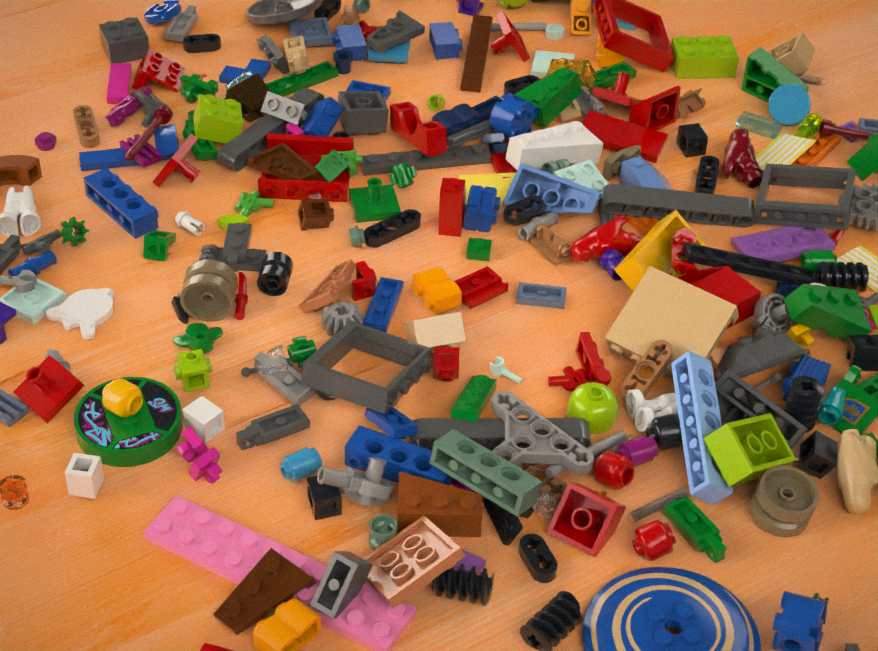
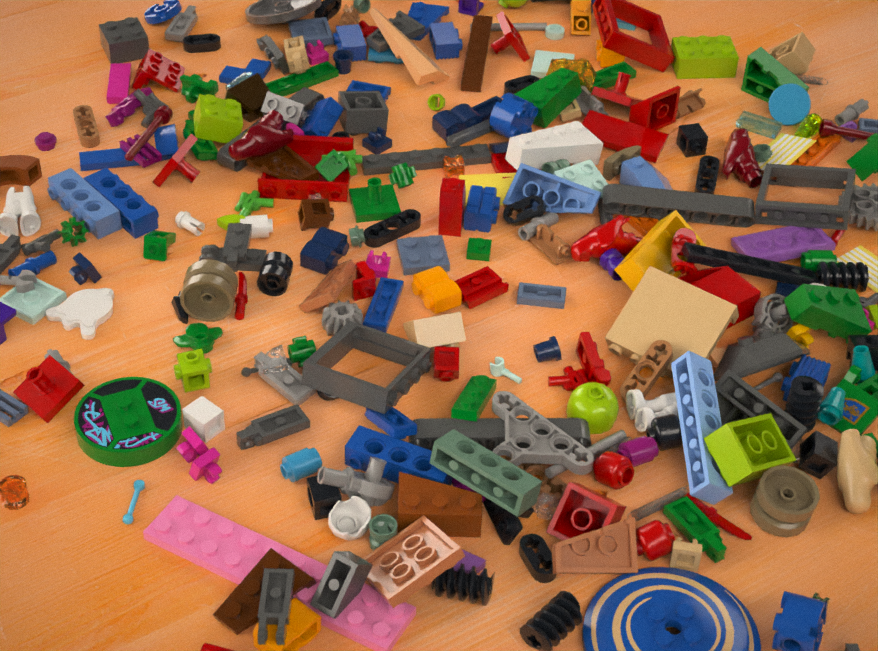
white brick [64,453,104,499] -> none
yellow head [102,378,143,417] -> none
red arch [390,101,447,157] -> none
sand blue tile [481,133,504,144] -> none
none -> medium blue brick [47,168,122,239]
none -> dark blue tile [69,252,102,285]
none -> medium azure hinge [122,480,145,525]
none -> dark red animal [228,110,294,161]
none -> white brick [240,214,273,239]
none -> dark grey hinge [258,568,295,645]
none -> dark blue brick [300,227,349,275]
none -> dark pink tile [306,40,329,66]
none -> white hair [328,496,371,541]
none -> dark blue tile [362,127,392,154]
none -> dark pink tile [366,250,391,278]
none -> light nougat wedge [370,7,450,86]
none -> sand blue plate [397,235,450,275]
none -> blue wing [408,2,449,41]
none -> clear orange wheel [443,155,465,178]
none -> dark blue piece [533,336,561,363]
none -> nougat wing [552,516,638,575]
none -> tan tile [670,537,702,572]
none -> red piece [684,493,752,540]
none -> sand green plate [754,144,773,162]
none -> light grey axle [835,99,869,126]
none -> teal cone [851,345,876,384]

